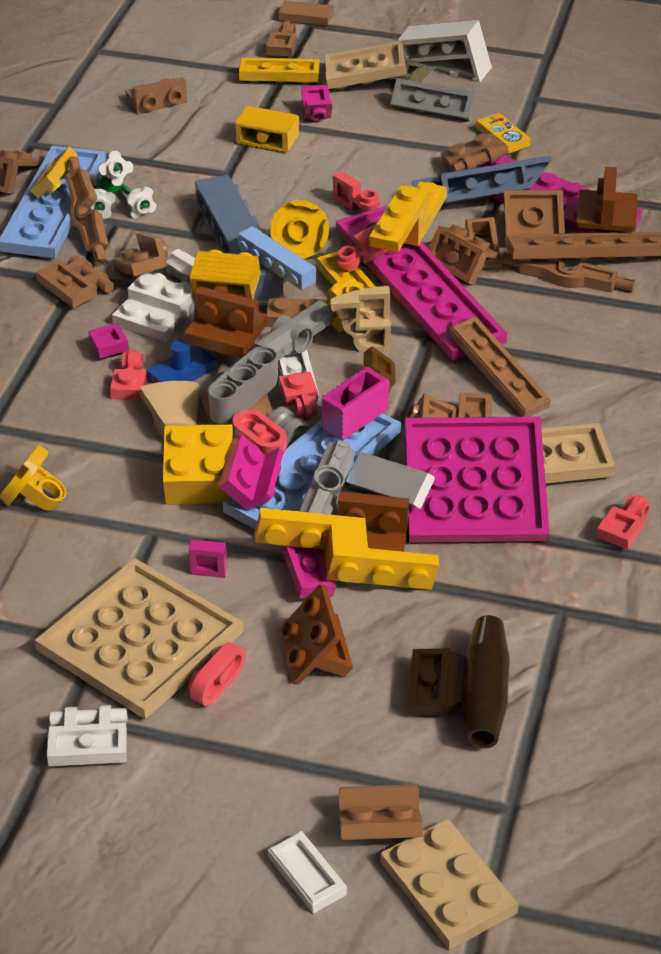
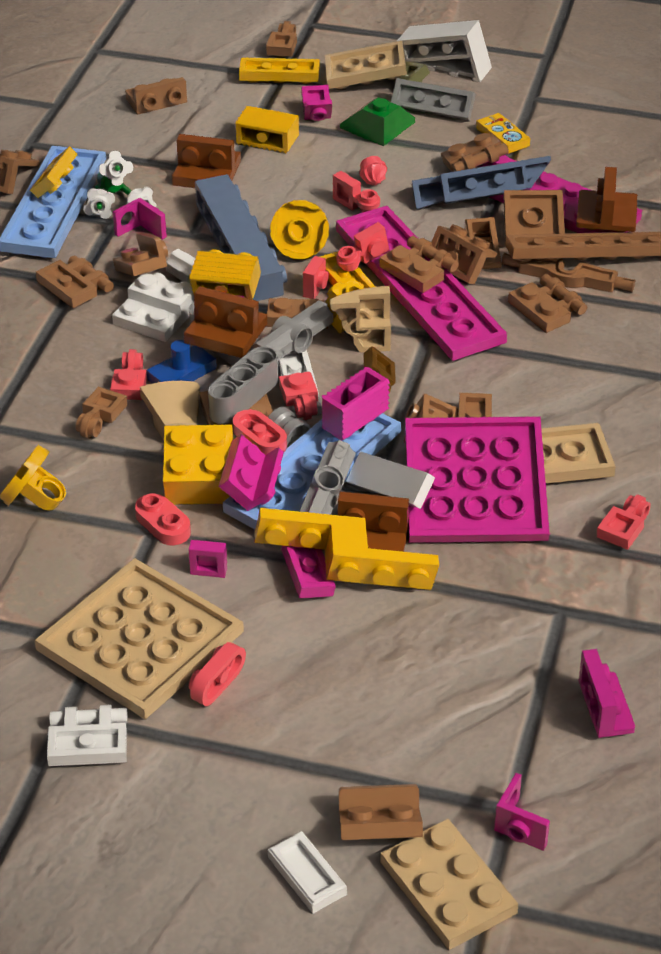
medium nougat piece [66,156,108,266] -> none
dark pink plate [88,323,129,359] -> none
light blue piece [238,226,316,291] -> none
medium nougat tile [279,0,333,26] -> none
dark orange bracket [279,584,353,684] -> none
yellow bracket [369,181,447,252] -> none
dark brown plate [408,615,510,749] -> none
medium nougat tile [449,316,551,417] -> none
none -> medium nougat plate [76,387,127,439]
none -> dark pink bracket [113,198,167,240]
none -> coral plate [135,493,191,546]
none -> dark orange bracket [172,134,241,188]
none -> coral plate [303,256,329,299]
none -> green slope [340,97,415,146]
none -> coral plate [359,156,387,186]
none -> medium nougat plate [379,236,459,293]
none -> dark pink bracket [494,773,550,851]
none -> medium nougat plate [508,274,588,333]
none -> dark pink bracket [578,649,635,738]

